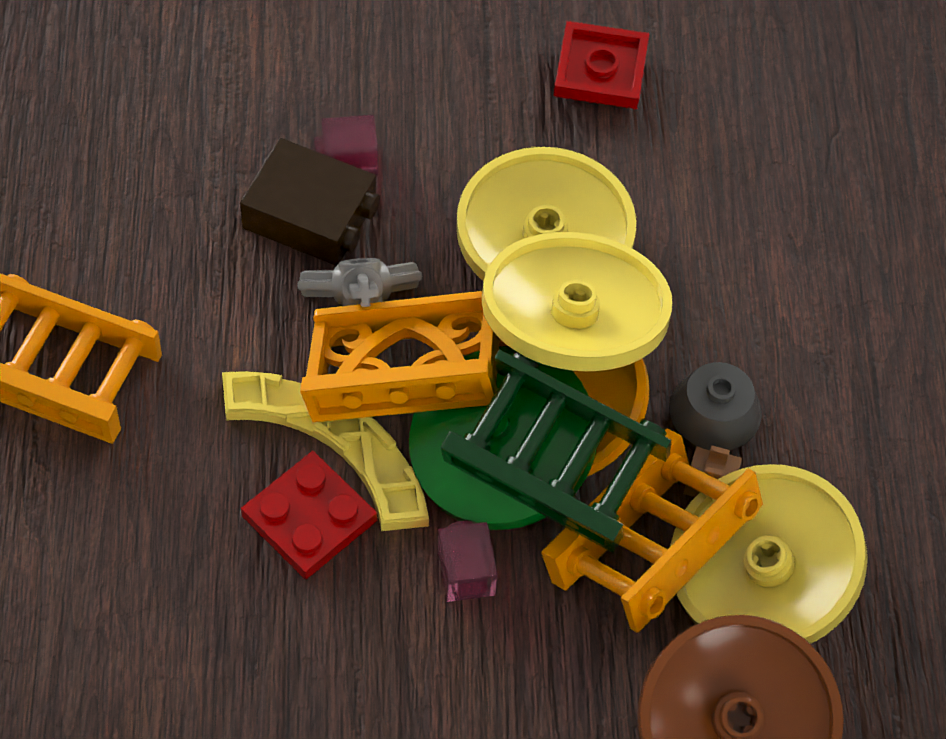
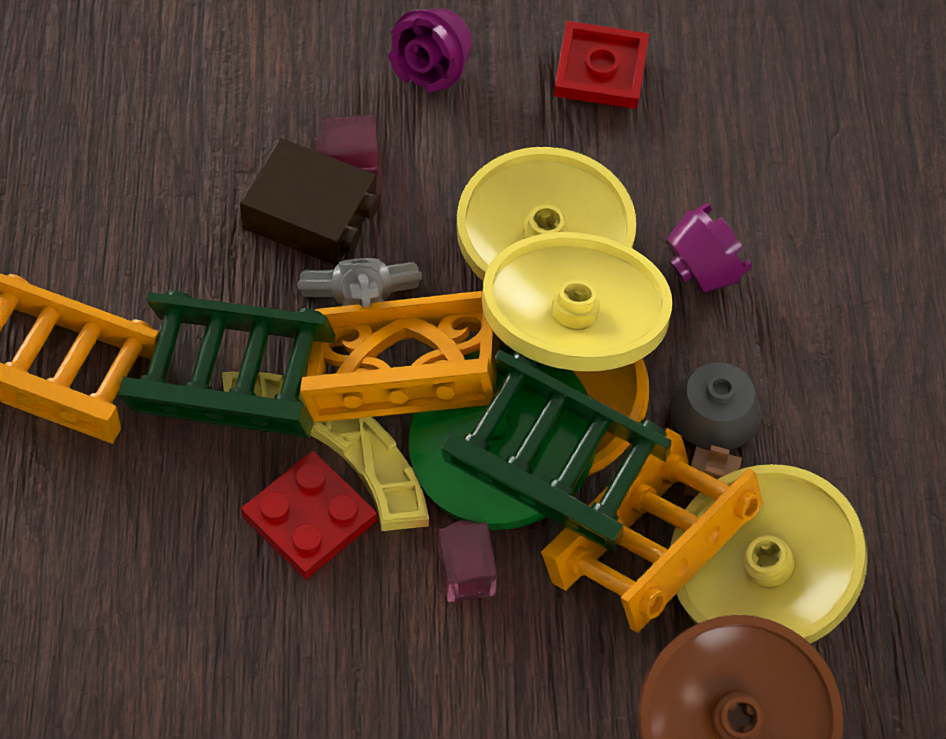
none -> dark green fence [118,290,336,438]
none -> magenta cone [388,8,473,92]
none -> magenta cone [666,202,753,293]

